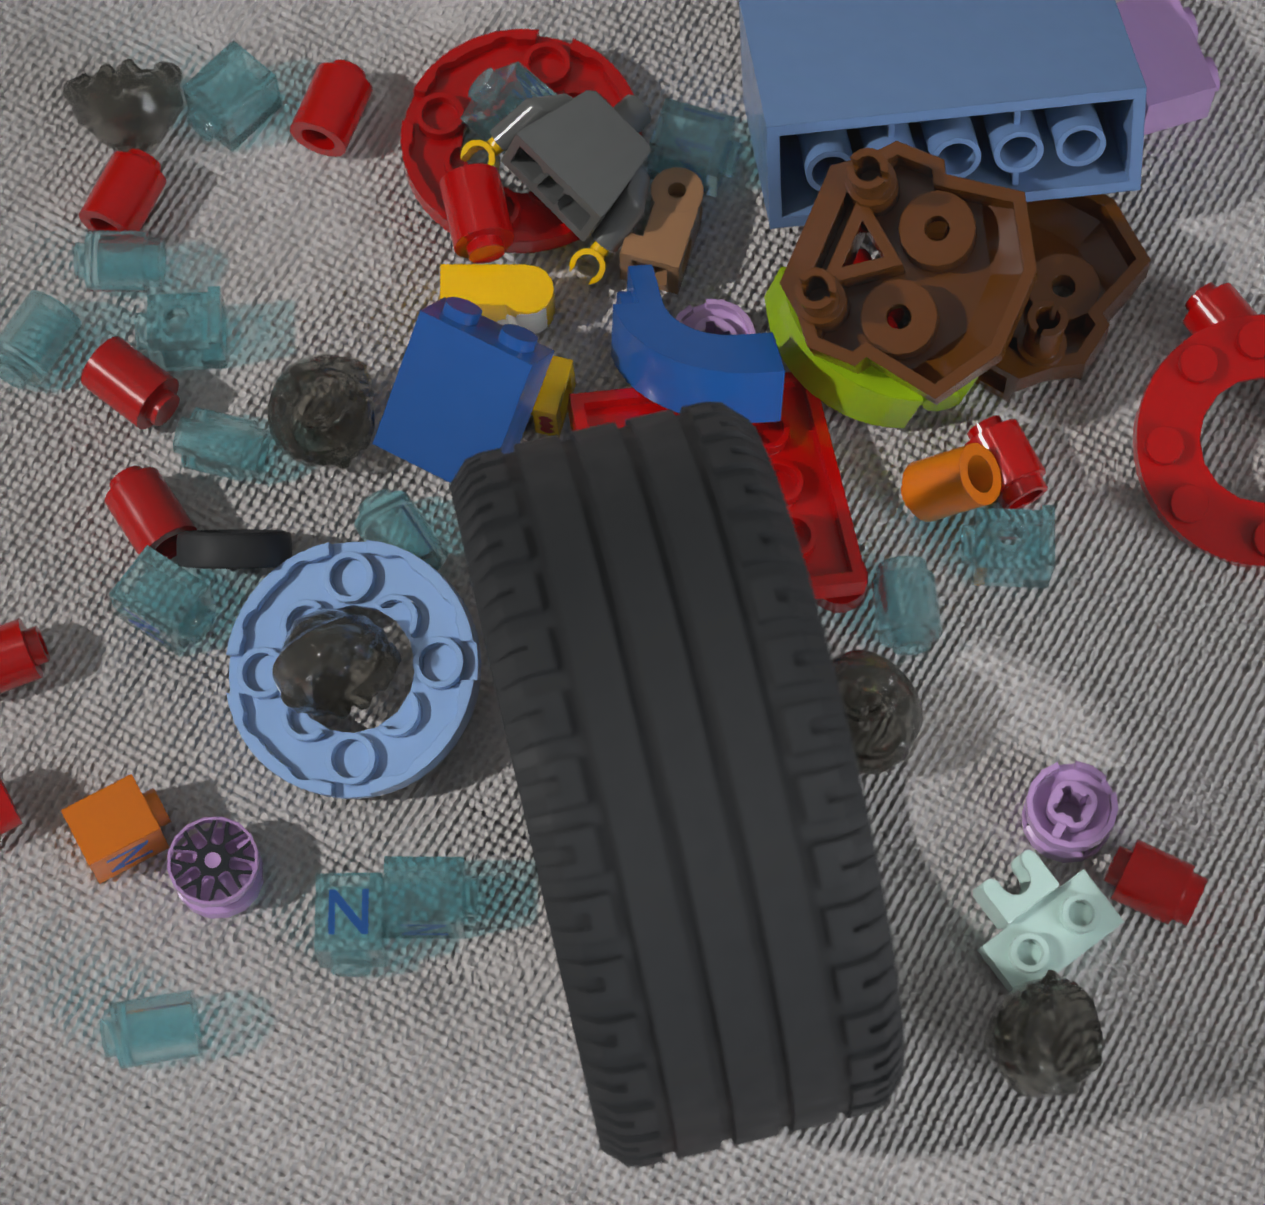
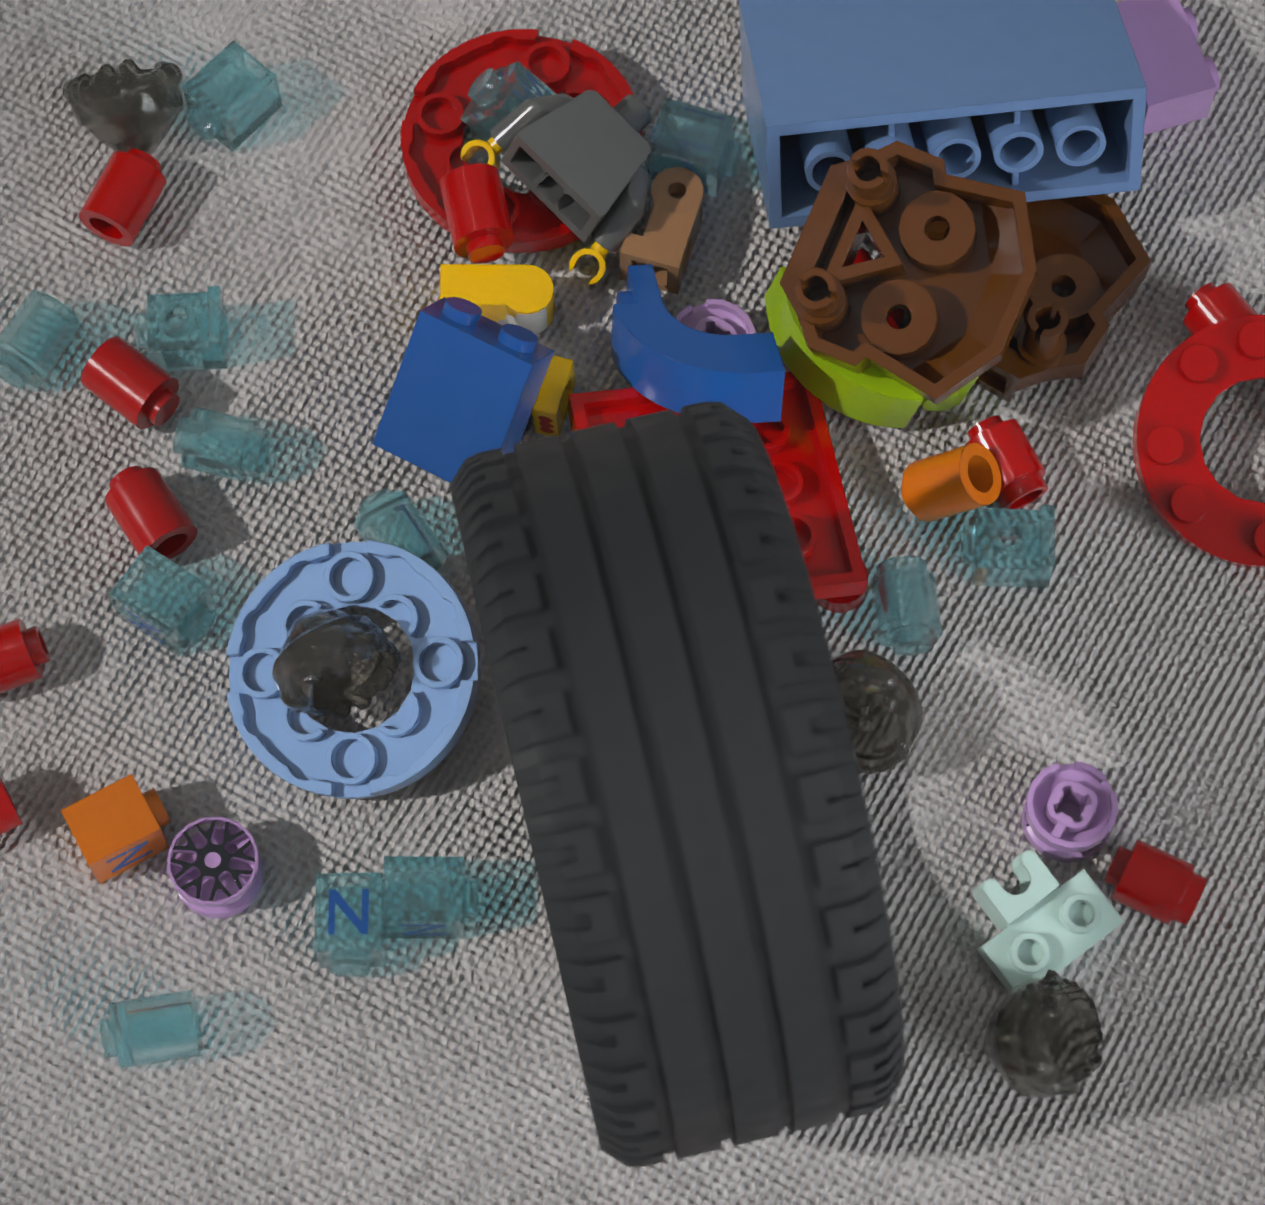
clear light blue brick [73,230,166,293] -> none
black tyre [176,529,292,569] -> none
clear smoke hair [267,354,375,470] -> none
red brick [290,59,373,157] -> none

